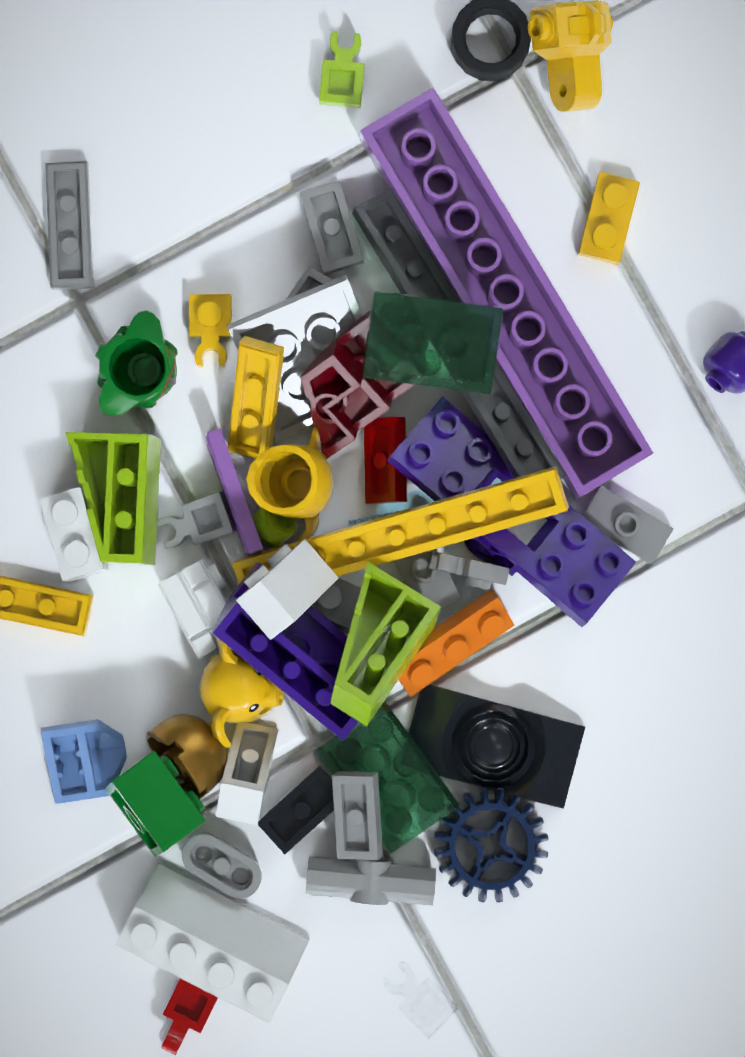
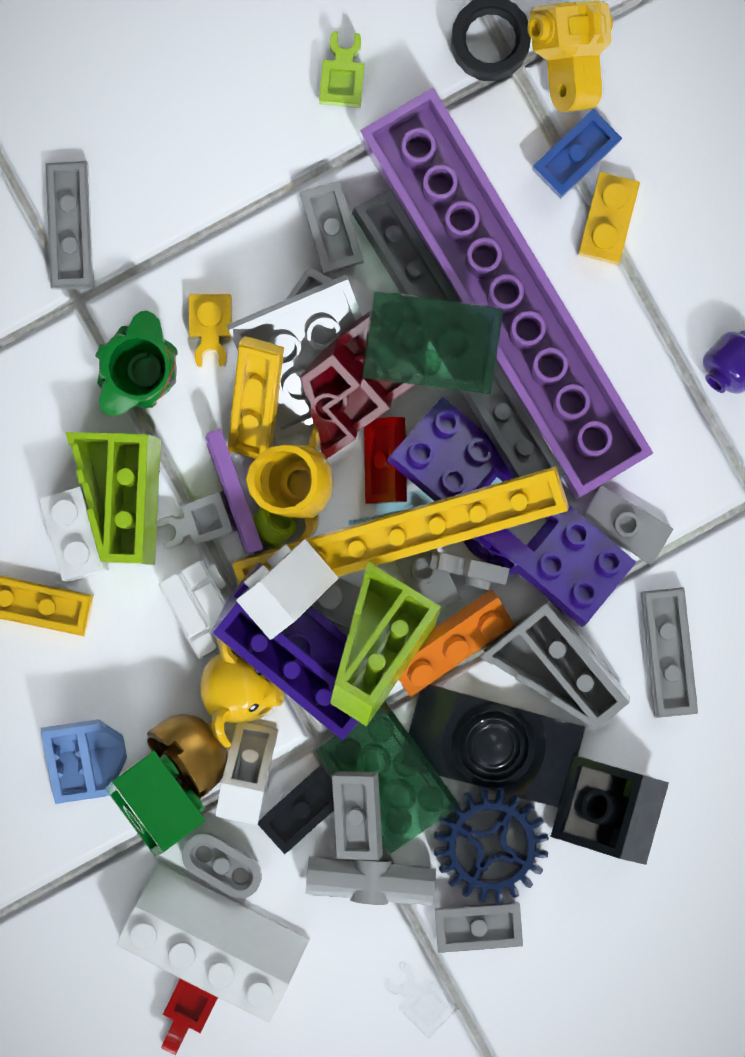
none -> light grey plate [434,902,523,953]
none -> light grey wedge [480,599,631,730]
none -> blue plate [532,108,623,199]
none -> black slope [550,755,669,865]
none -> light grey tile [641,587,699,718]

